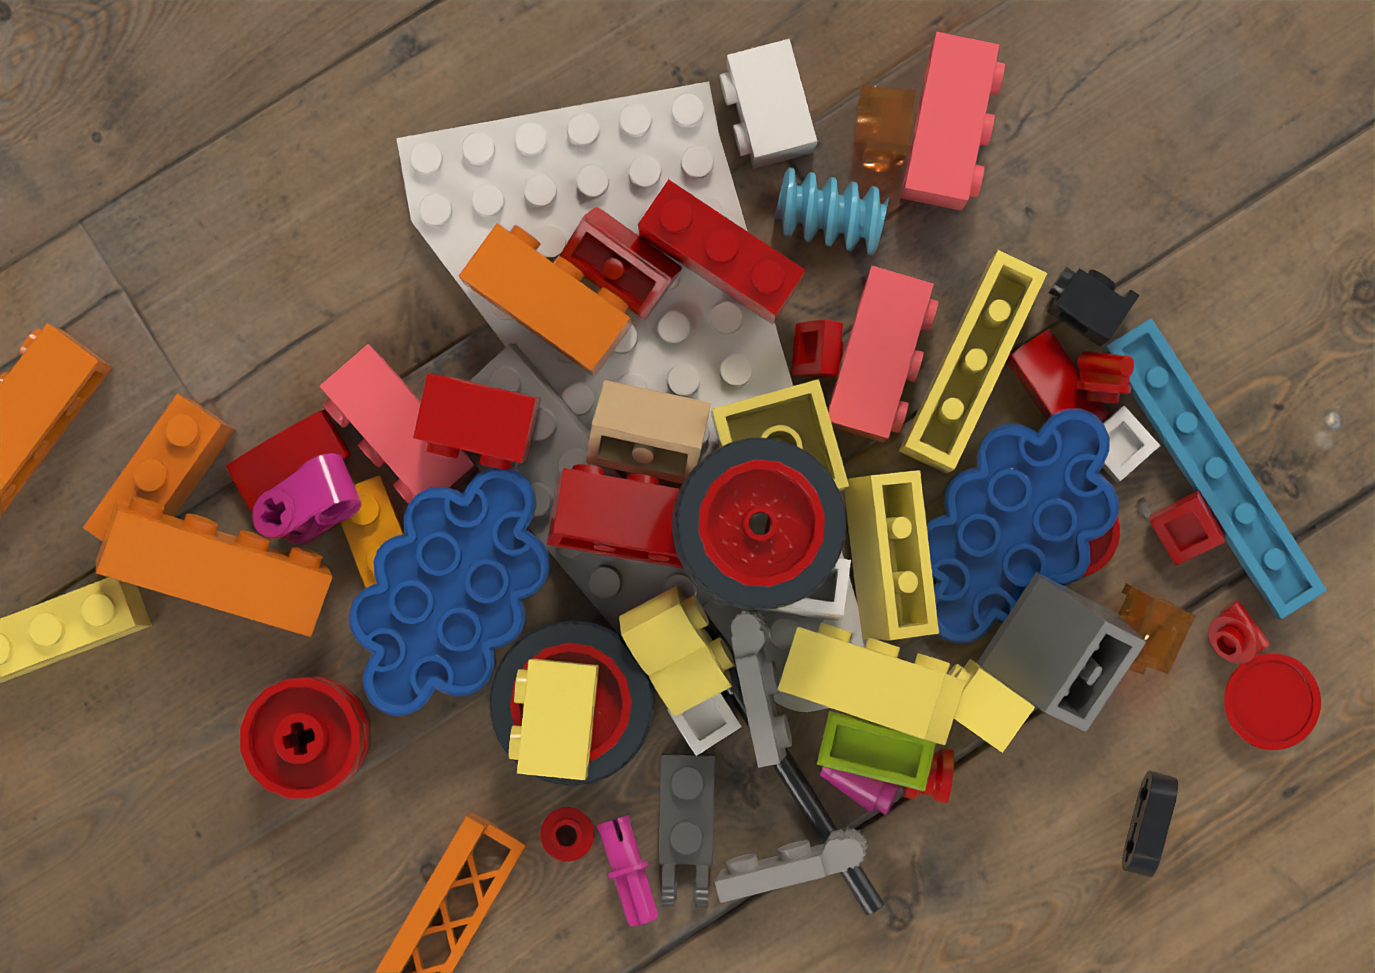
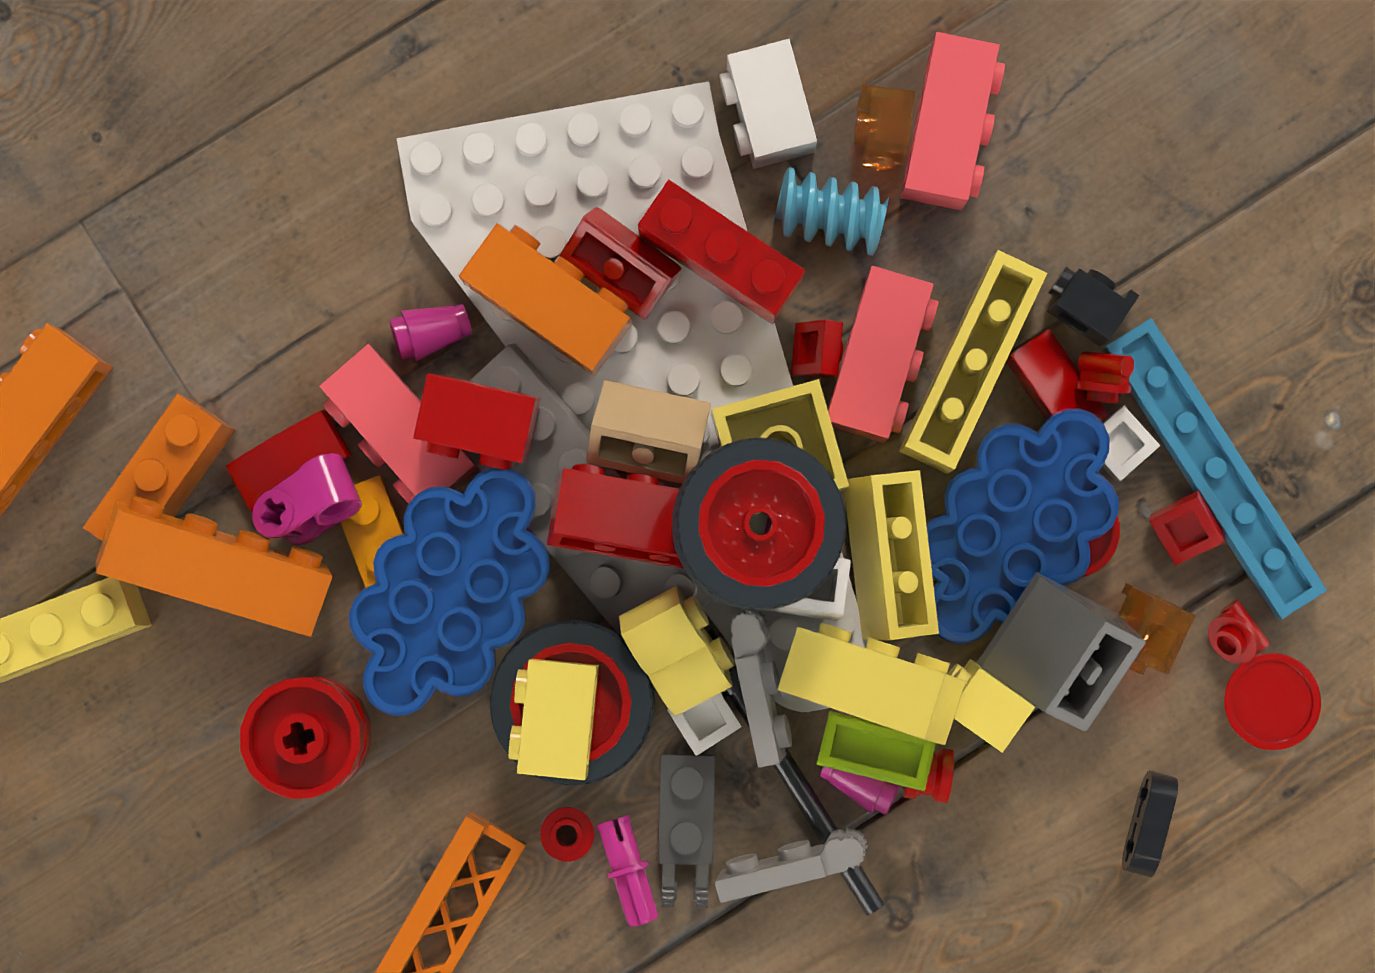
none -> dark pink cone [389,304,472,361]

